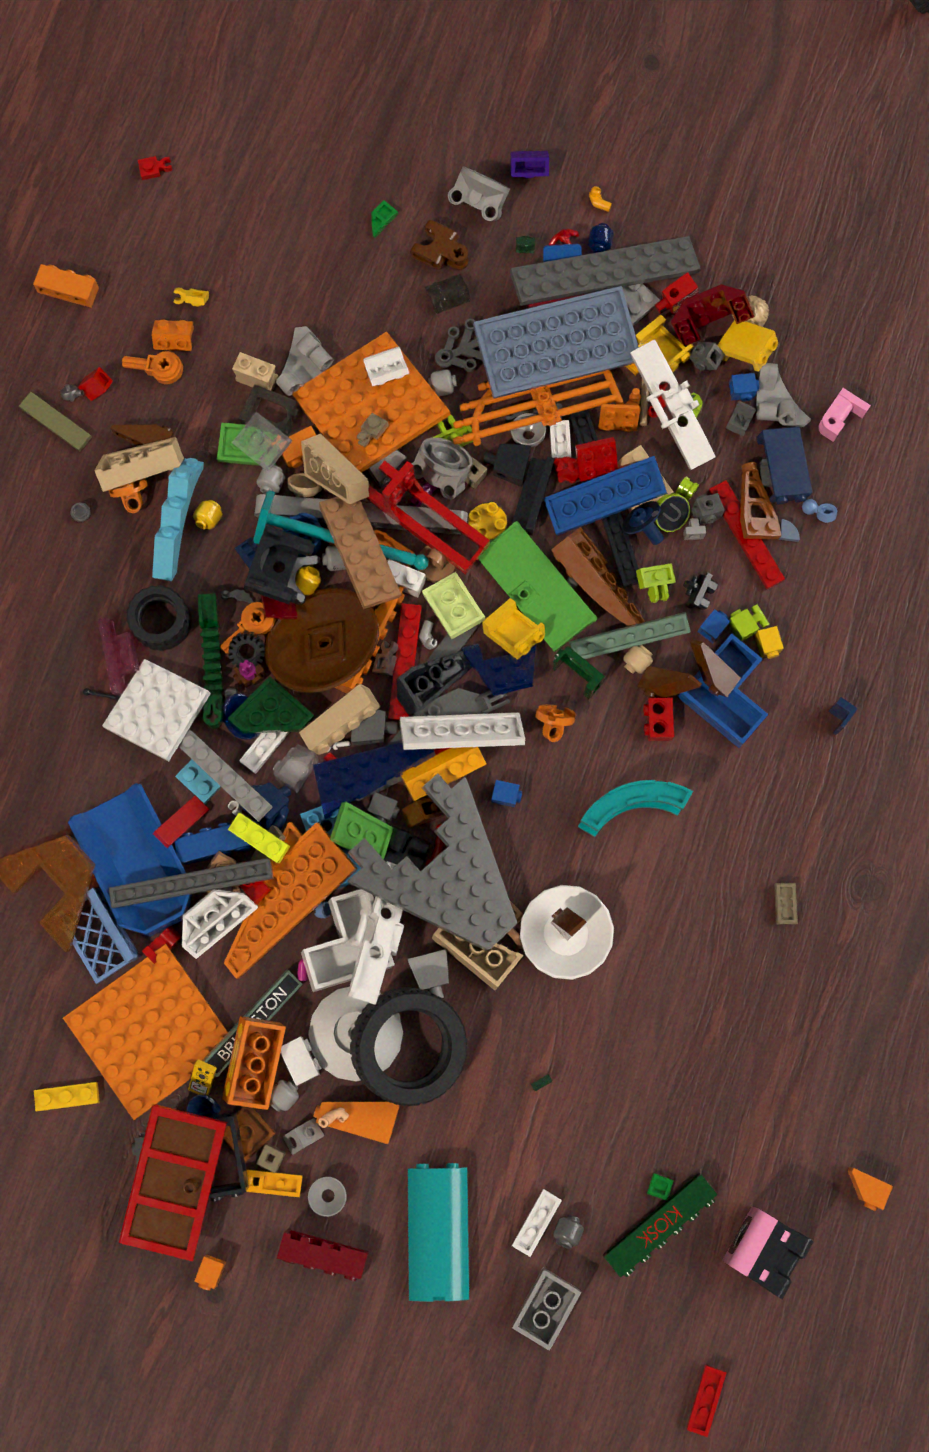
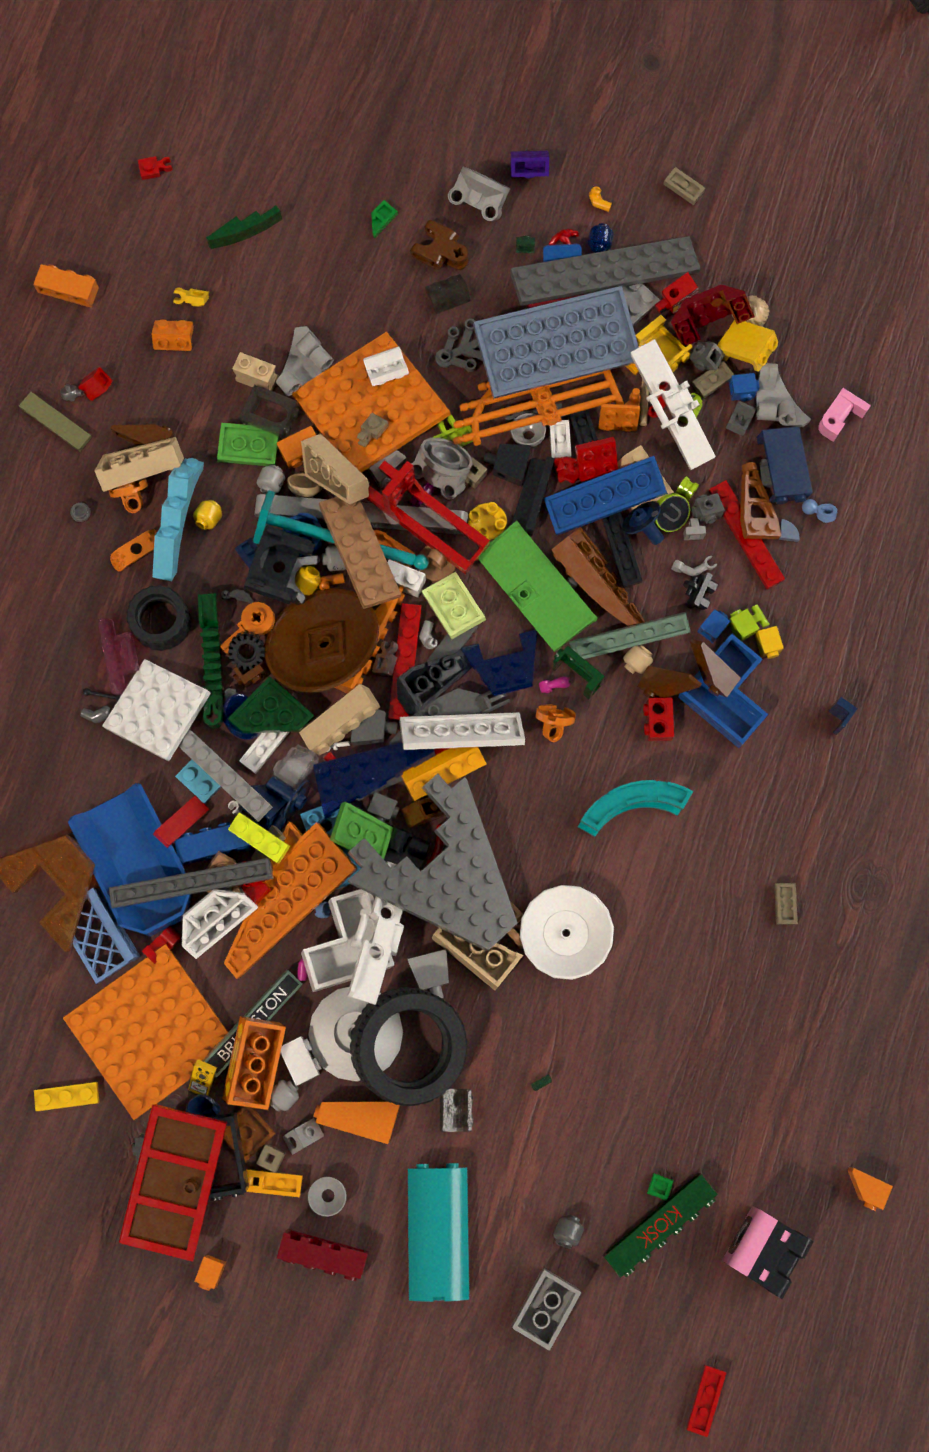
orange piece [122,351,183,384] -> none
clear slope [232,412,292,471] -> none
magenta axle [239,660,256,680] -> none
dark red piece [261,595,298,620] -> none
light nougat arm [318,1107,349,1128] -> none
light grey head [428,369,457,397] -> none
yellow panel [482,598,545,660] -> none
blue brick [491,780,522,807] -> none
white plate [512,1189,562,1257] -> none
reddish brown slope [551,907,587,941] -> none
lime hinge [636,563,676,603] -> none
none -> dark grey arm [80,706,111,723]
none -> orange piece [110,529,158,571]
none -> dark green slope [206,205,282,249]
none -> dark blue piece [266,776,311,819]
none -> orange arm [319,573,345,590]
none -> clear smoke bracket [440,1089,474,1132]
none -> dark pink arm [539,676,571,693]
none -> dark tan plate [663,167,705,205]
none -> light grey arm [671,556,717,577]
none -> dark tan plate [692,361,734,399]

